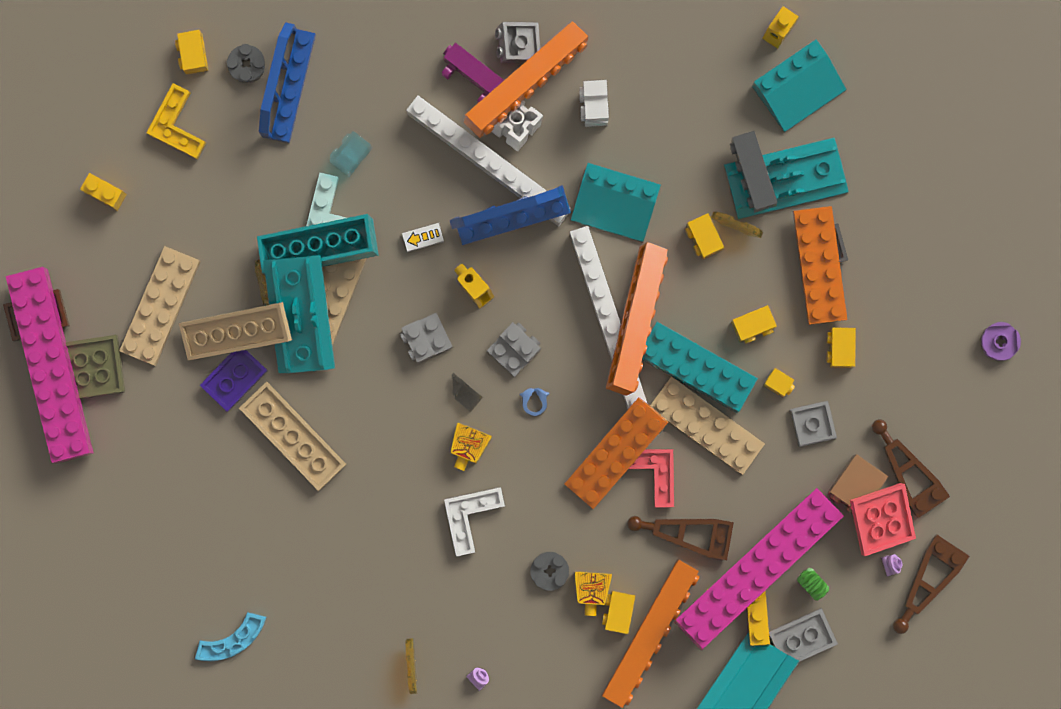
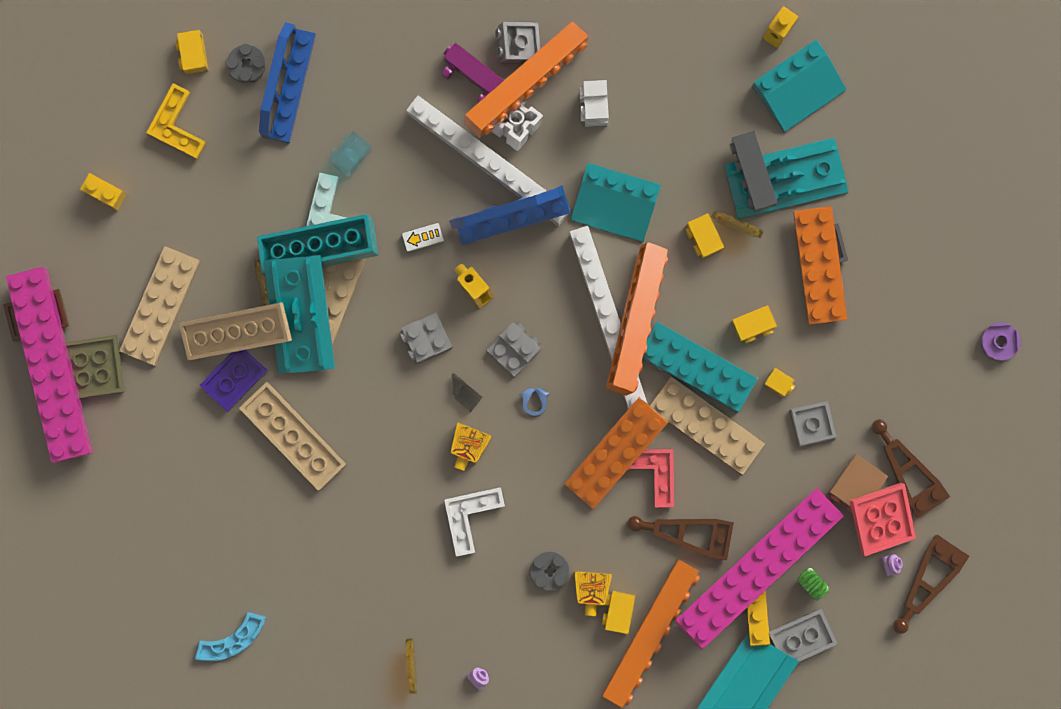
yellow brick [826,328,856,368] -> none

